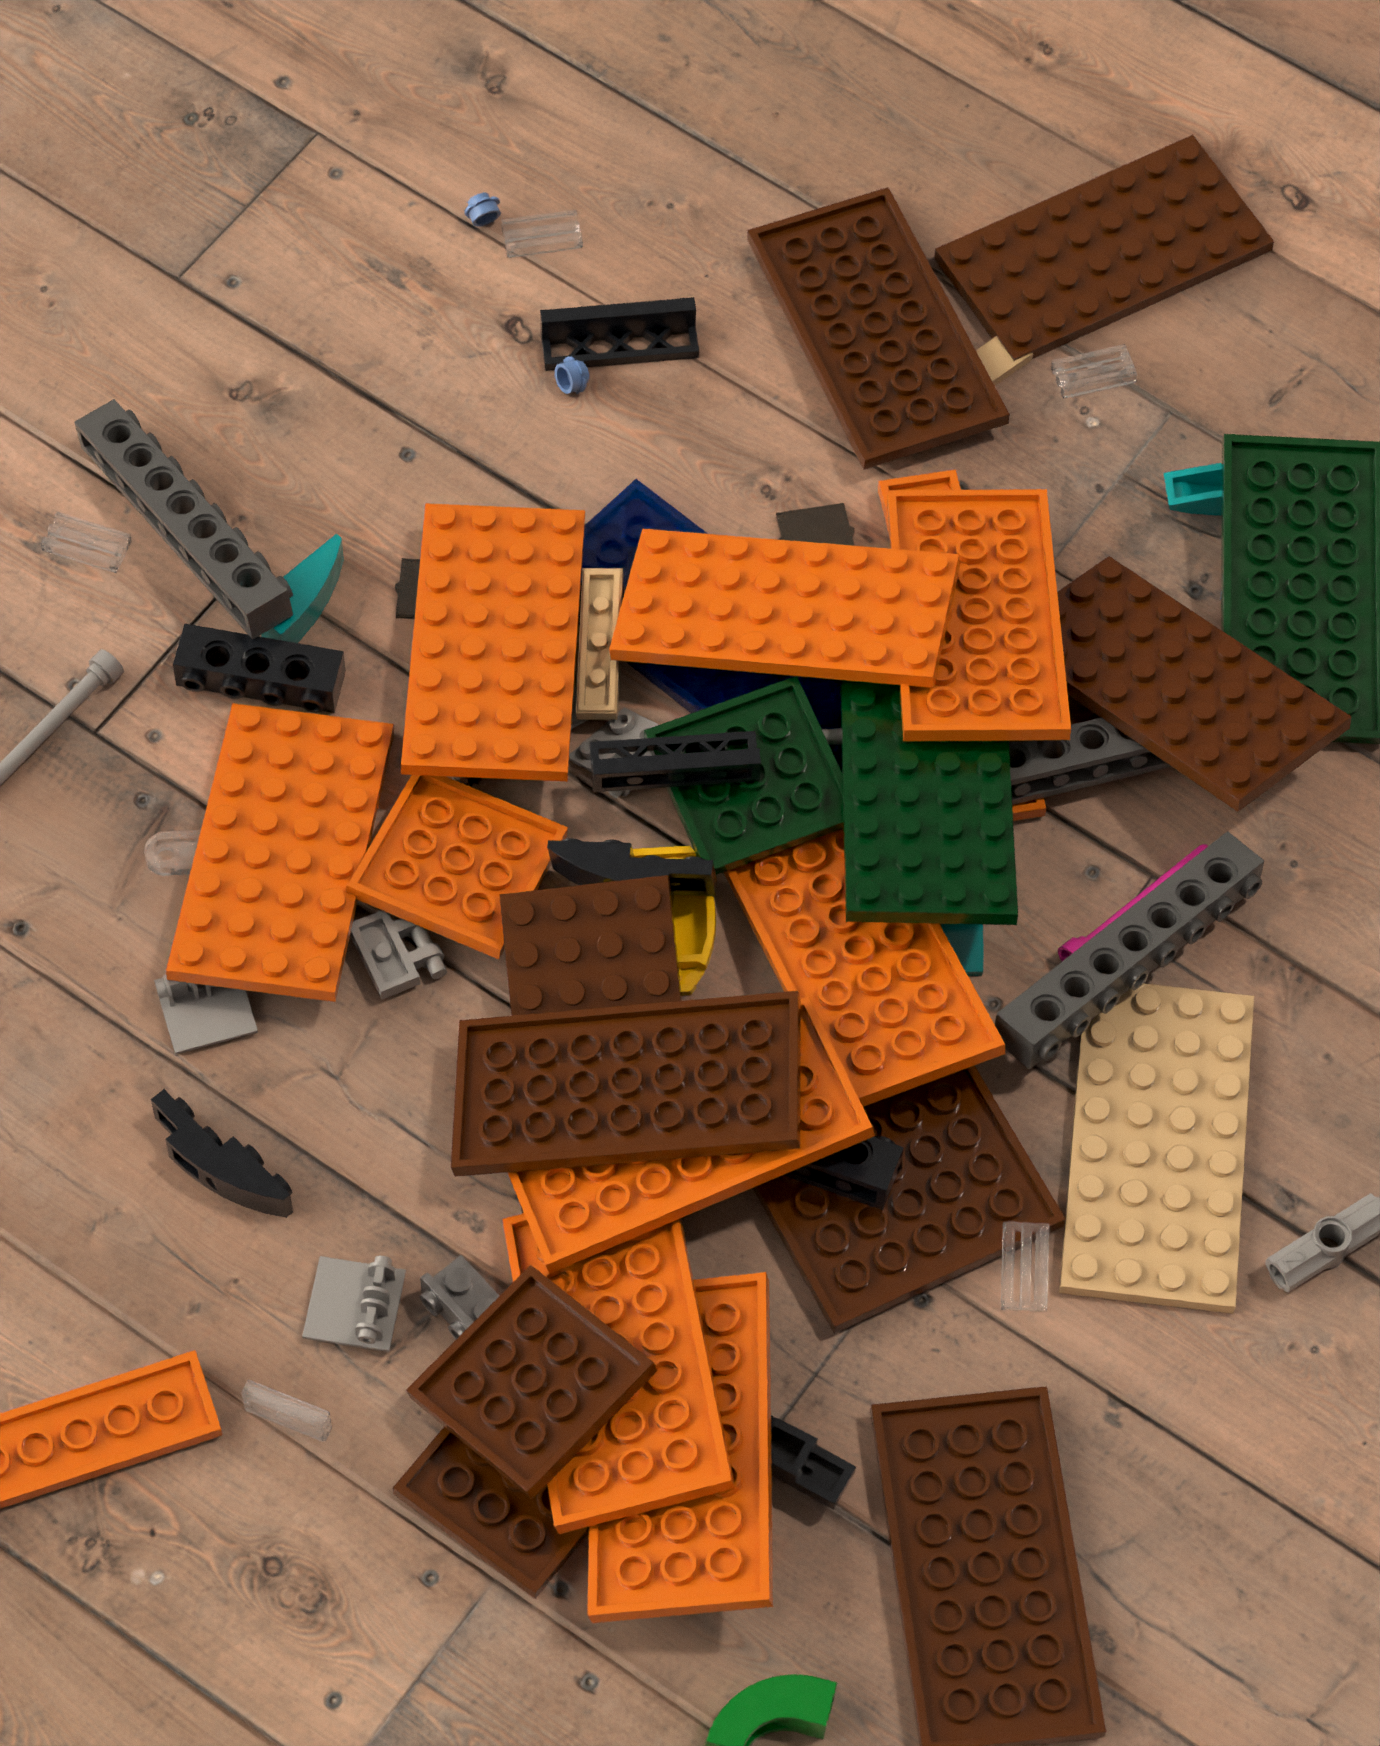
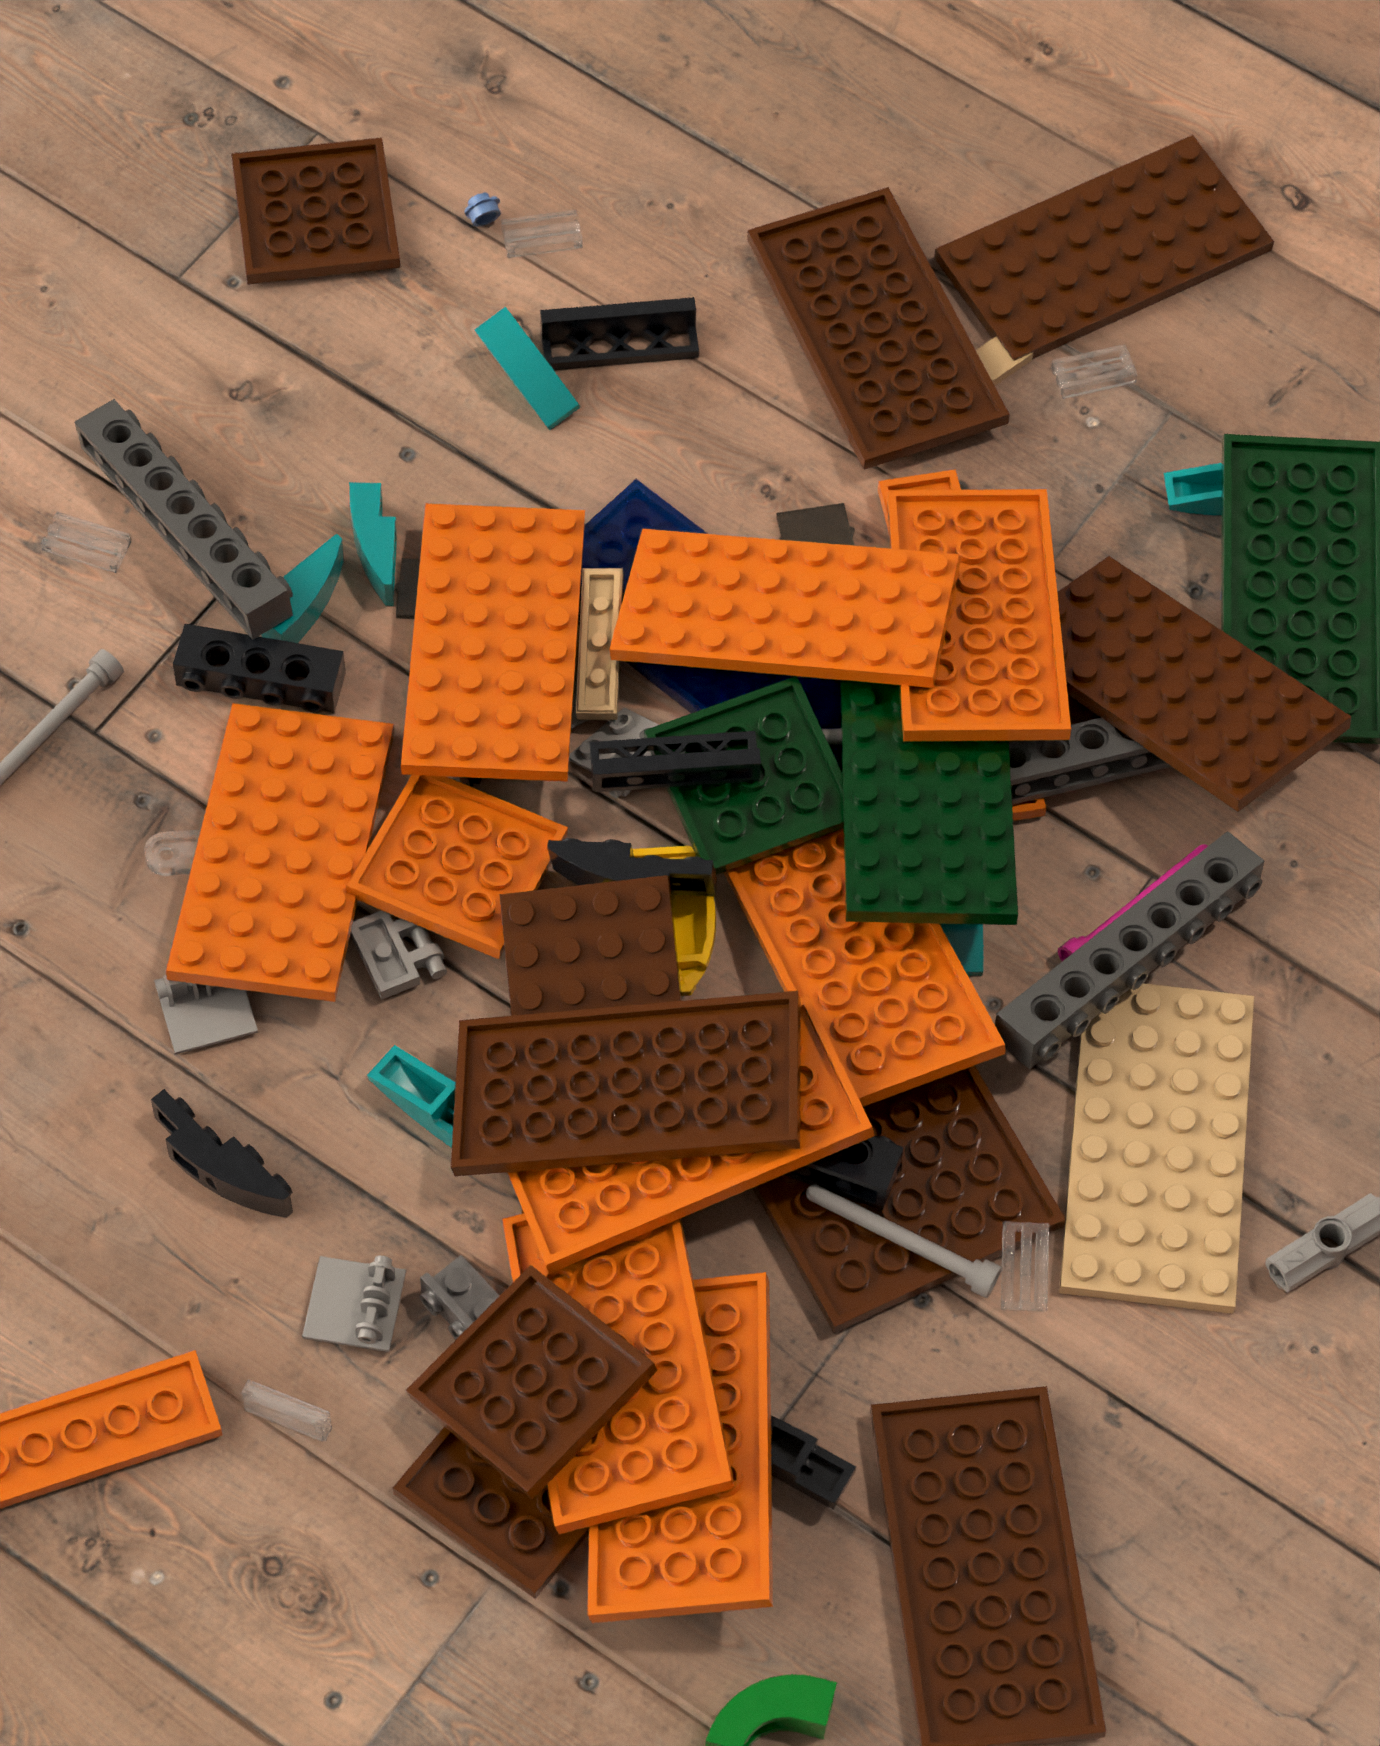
medium blue plate [555,356,589,394] -> none
none -> reddish brown plate [231,137,401,284]
none -> teal slope [349,482,397,606]
none -> teal slope [367,1045,456,1148]
none -> teal slope [475,306,581,430]
none -> light grey piece [806,1184,1002,1299]

